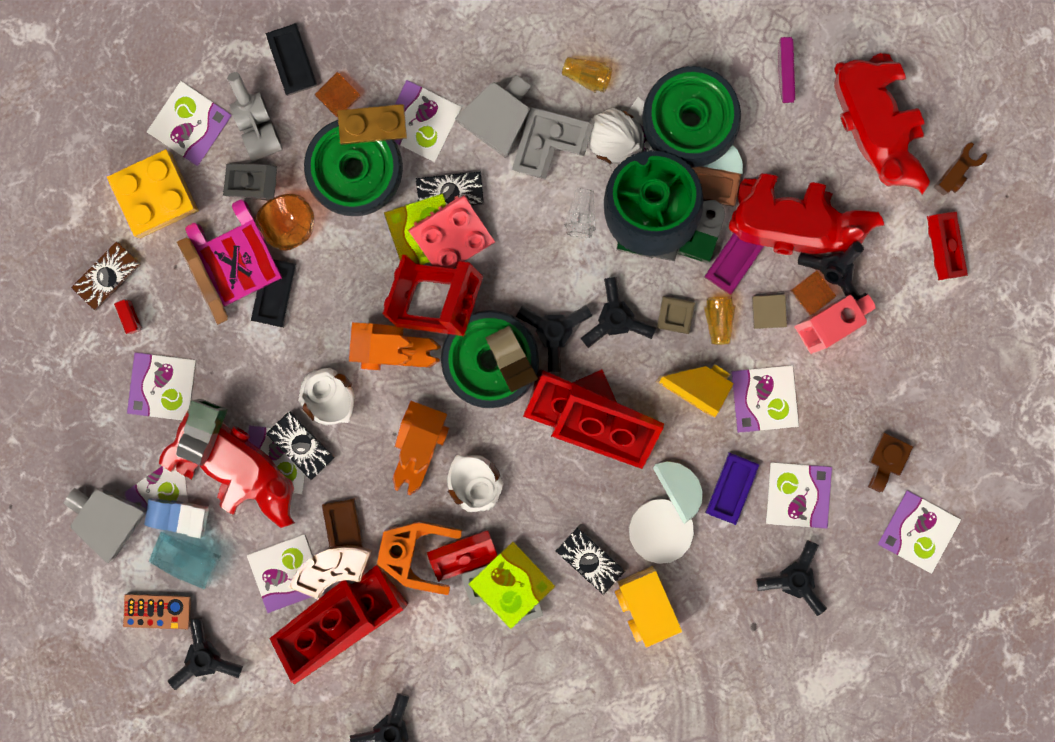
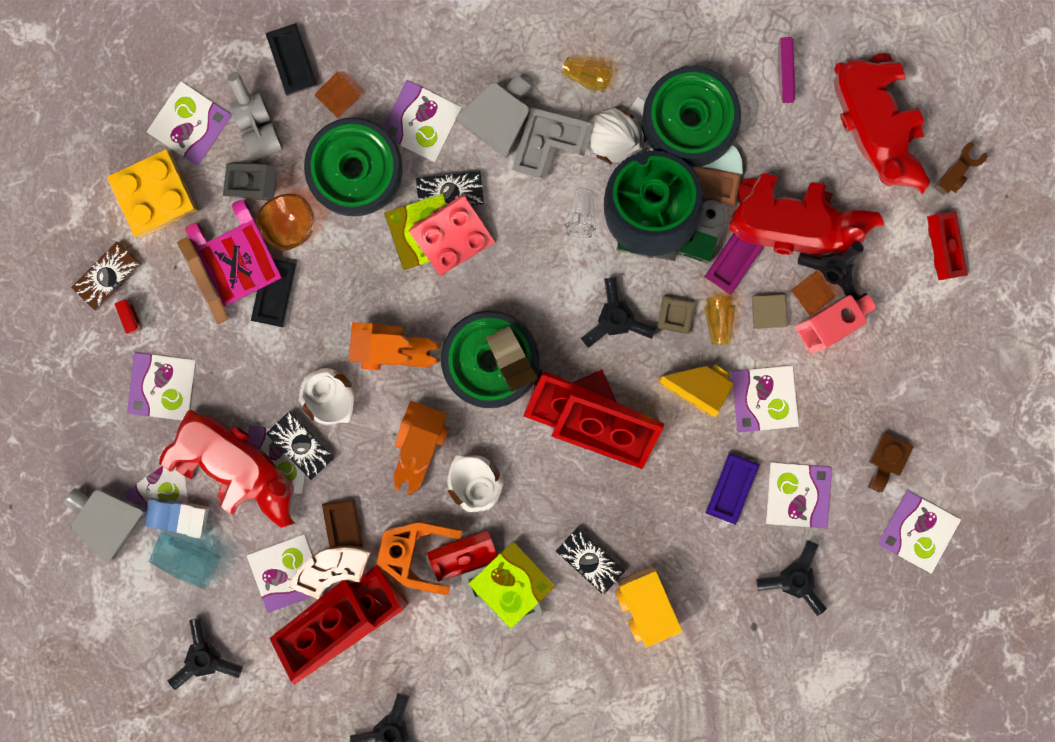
tile [123,594,191,630] -> none
leg [176,399,228,466] -> none
pearl gold plate [337,104,407,145] -> none
red window [382,254,484,336] -> none
black piece [516,305,592,372] -> none
white tile [629,499,694,564] -> none
light aqua tile [653,461,703,524] -> none

